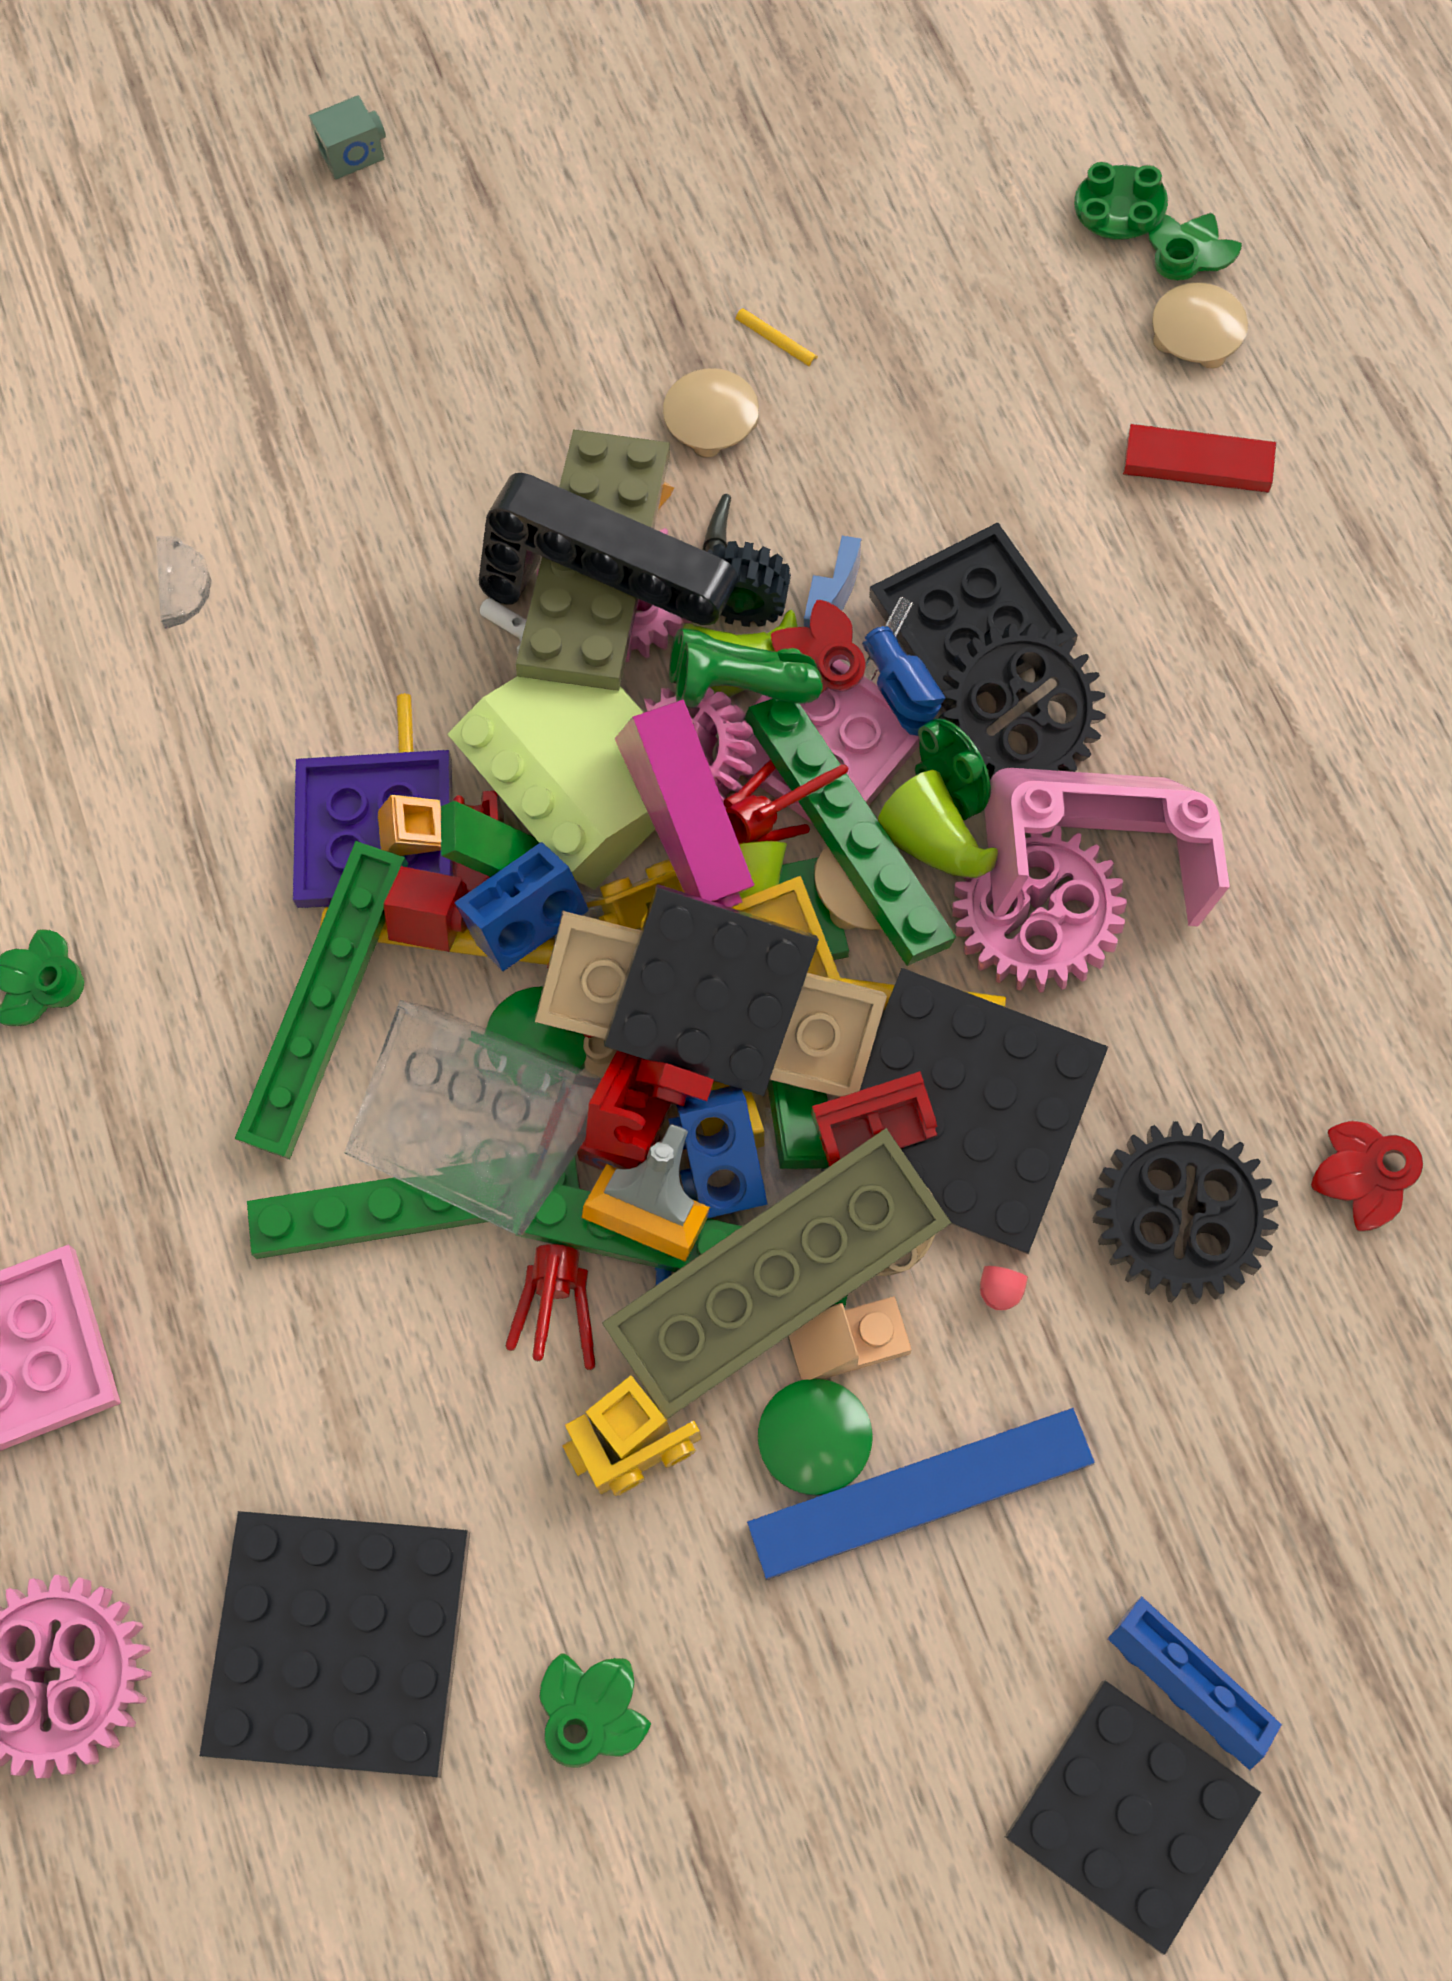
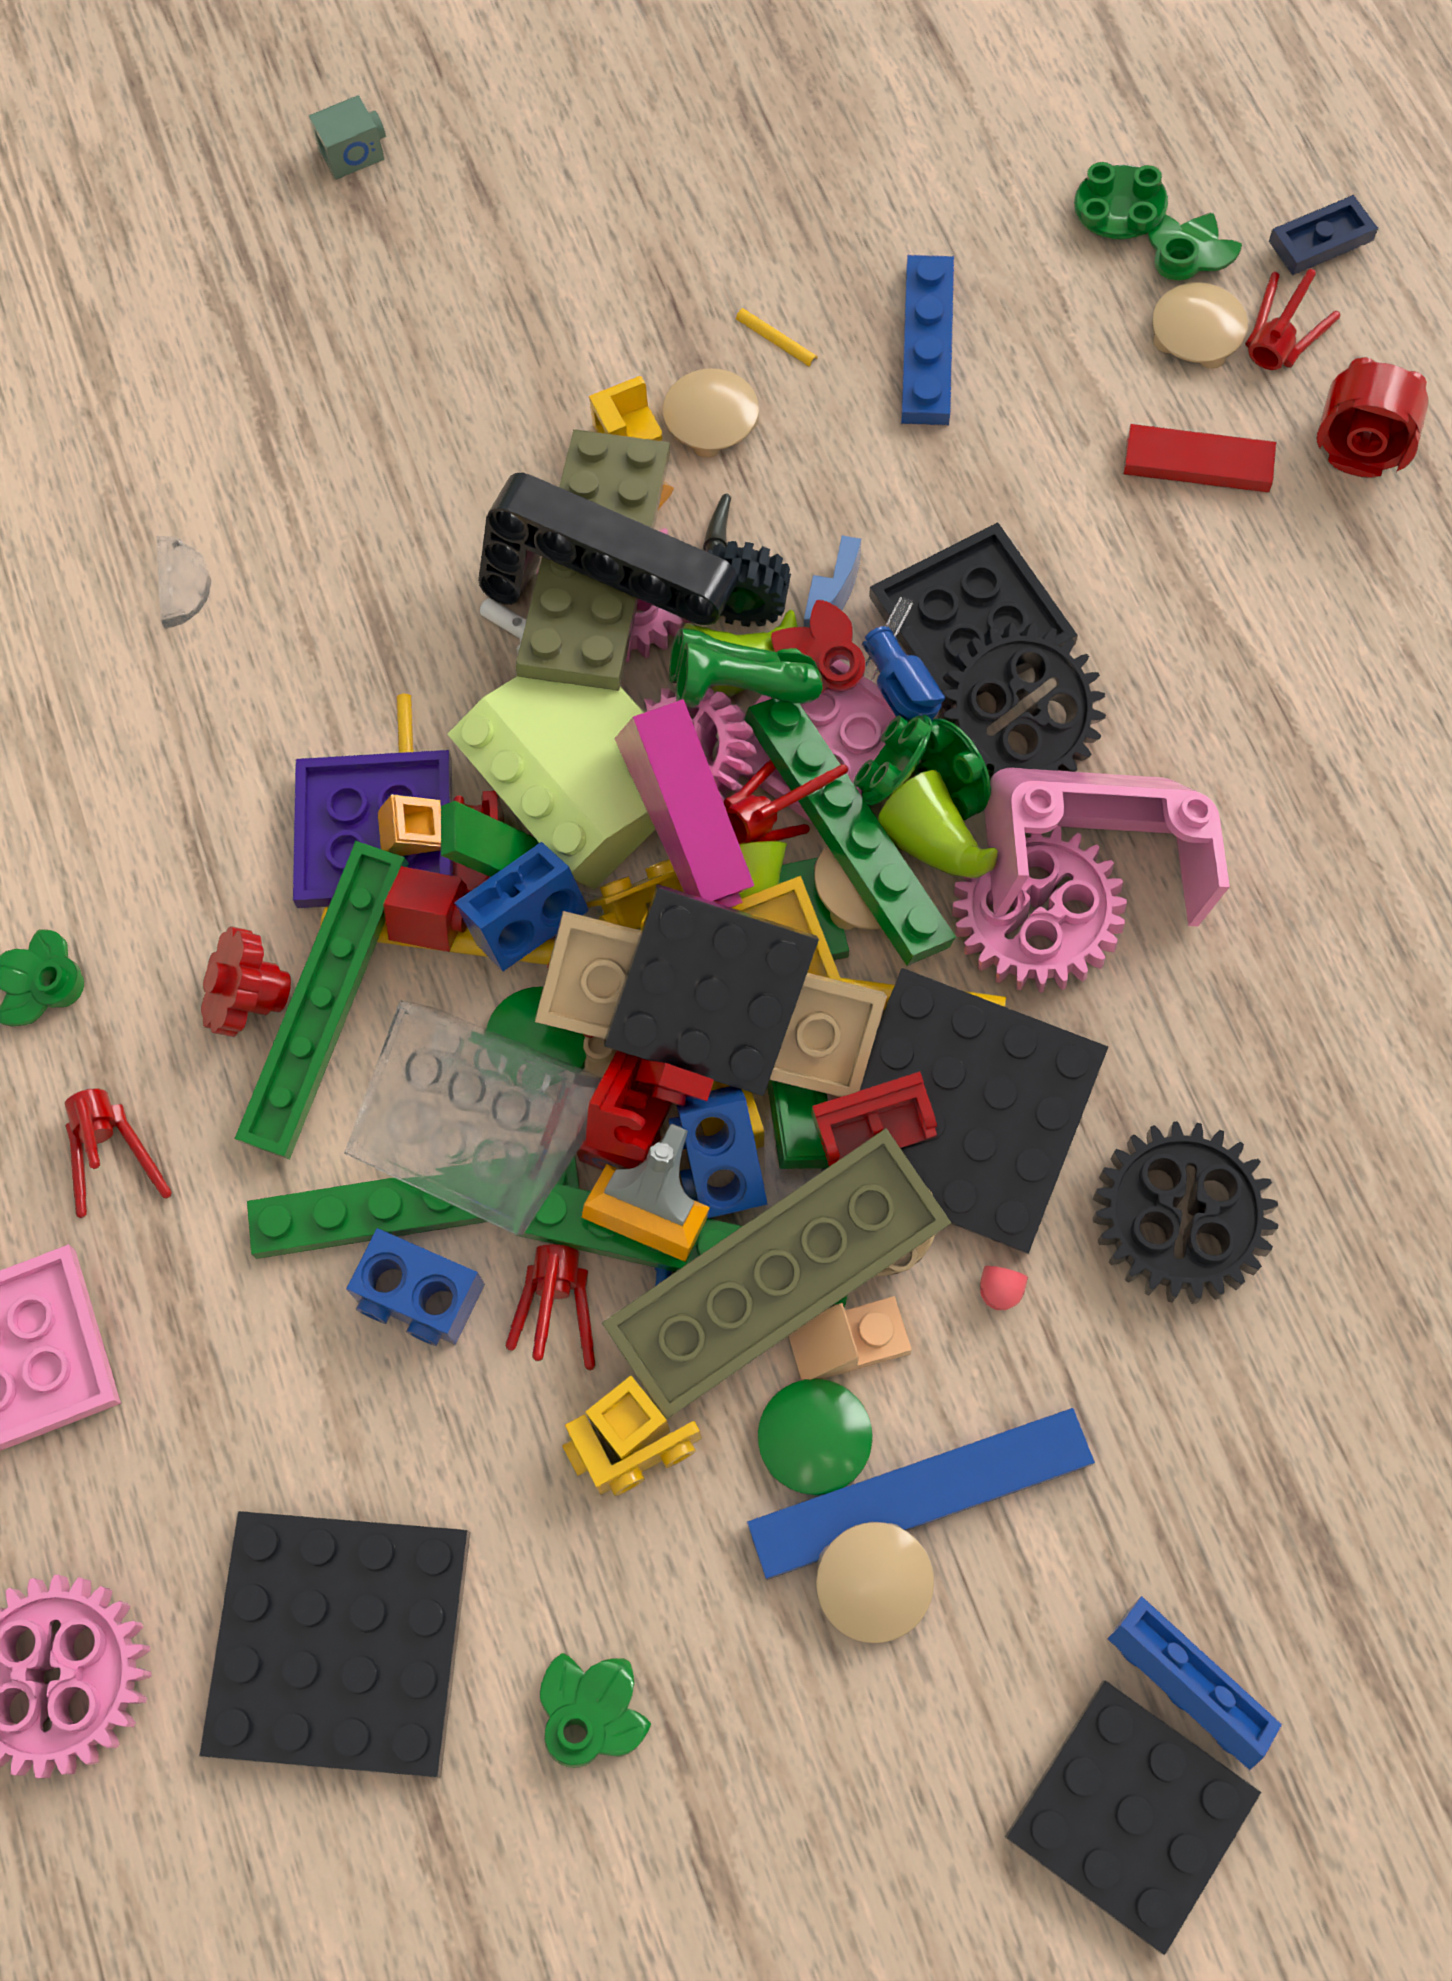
red plate [1311,1121,1423,1232] -> none
none -> red plant [64,1088,172,1218]
none -> red plant [201,926,291,1037]
none -> blue brick [346,1228,485,1346]
none -> yellow panel [589,376,663,441]
none -> tan dish [816,1522,934,1643]
none -> green dish [853,715,932,805]
none -> blue plate [901,255,954,425]
none -> red plant [1245,269,1341,370]
none -> dark blue plate [1269,194,1378,275]
none -> red brick [1317,357,1429,478]

